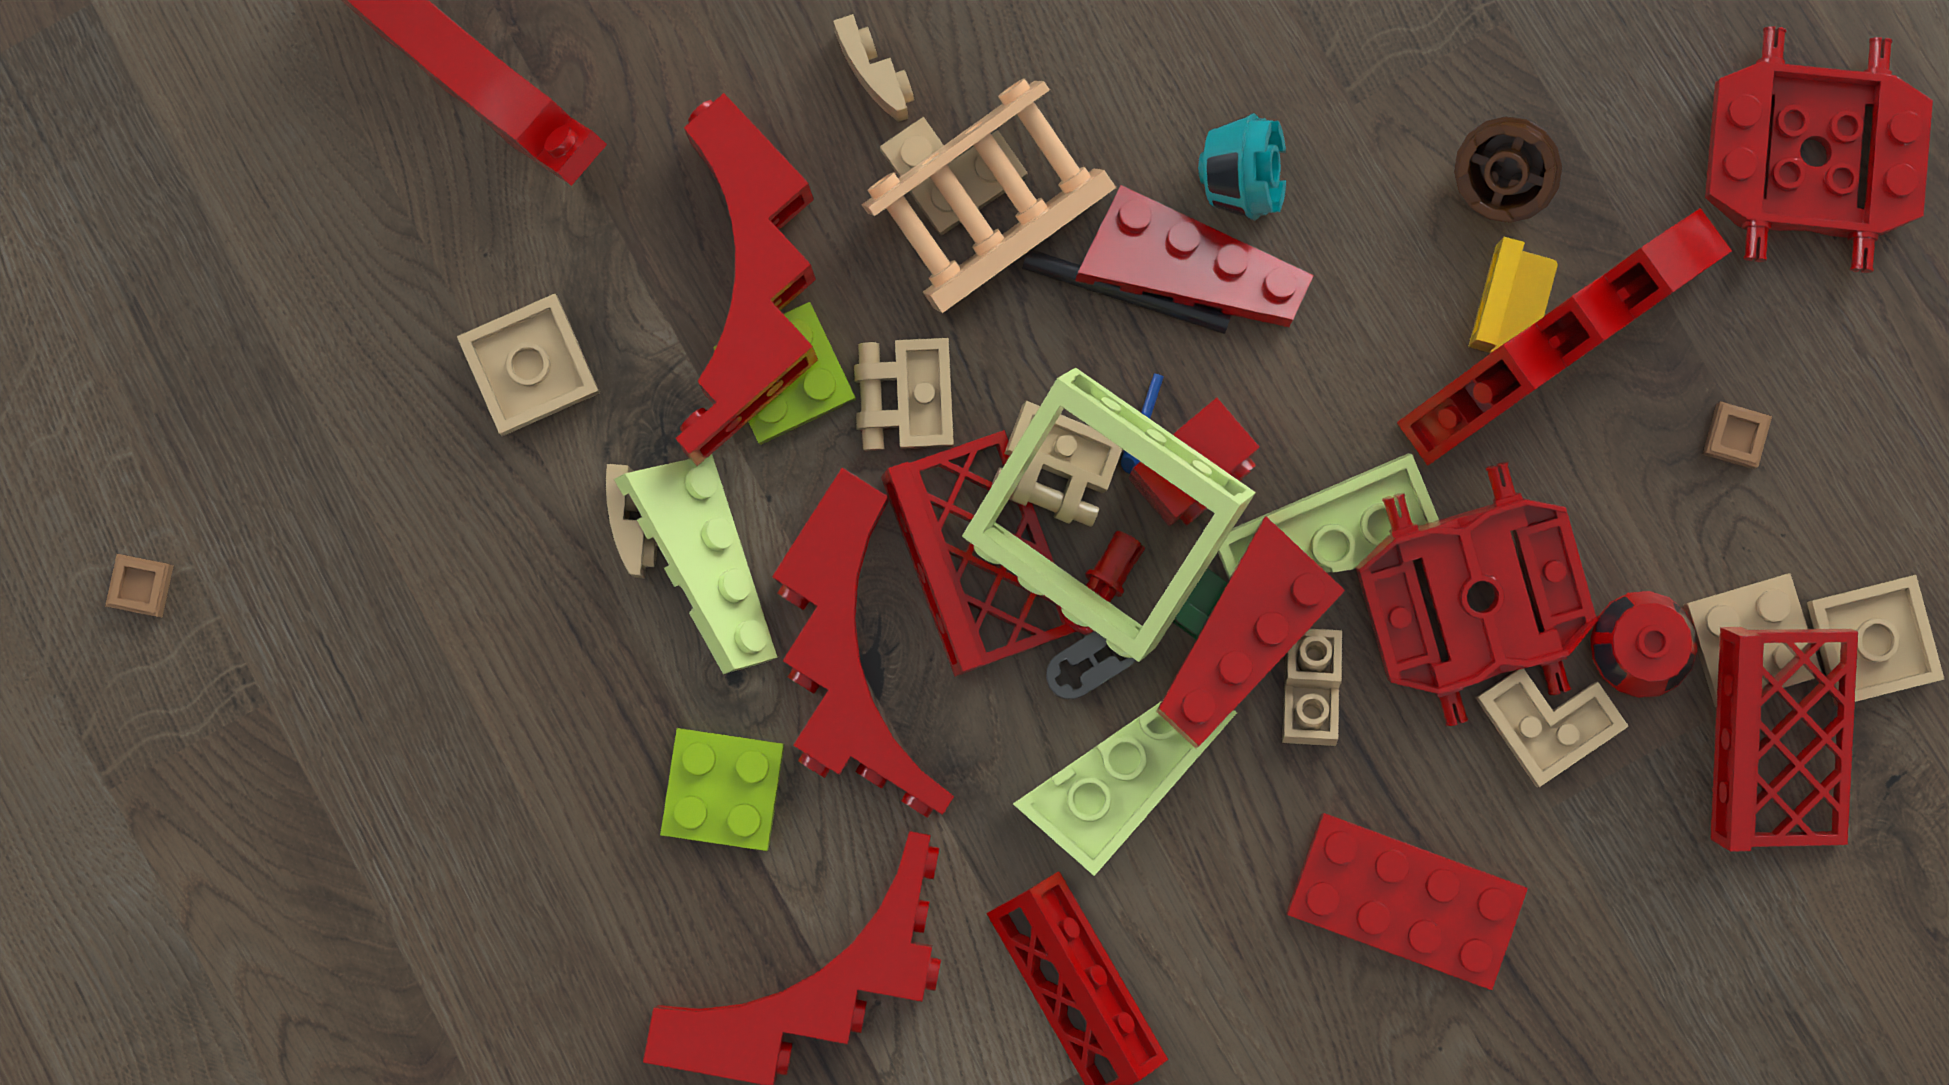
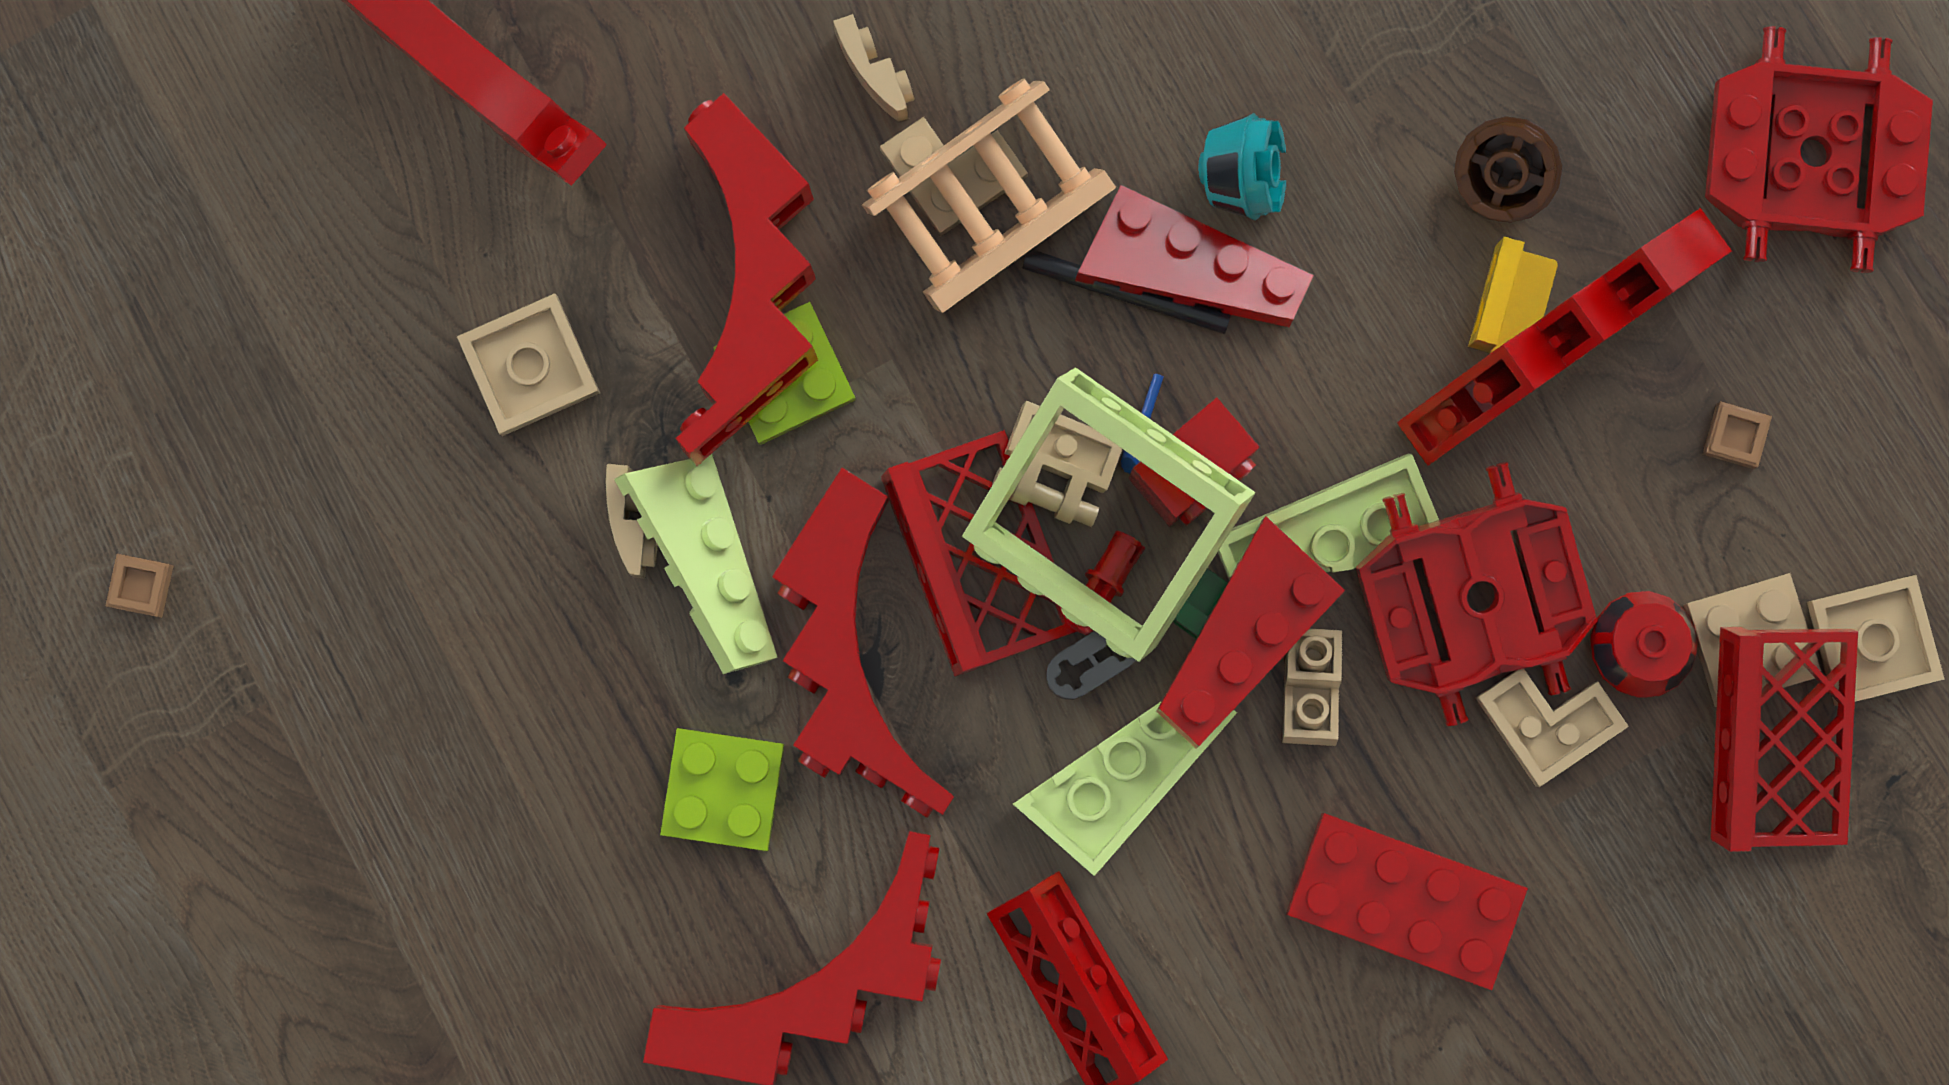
tan plate [854,338,954,451] -> none

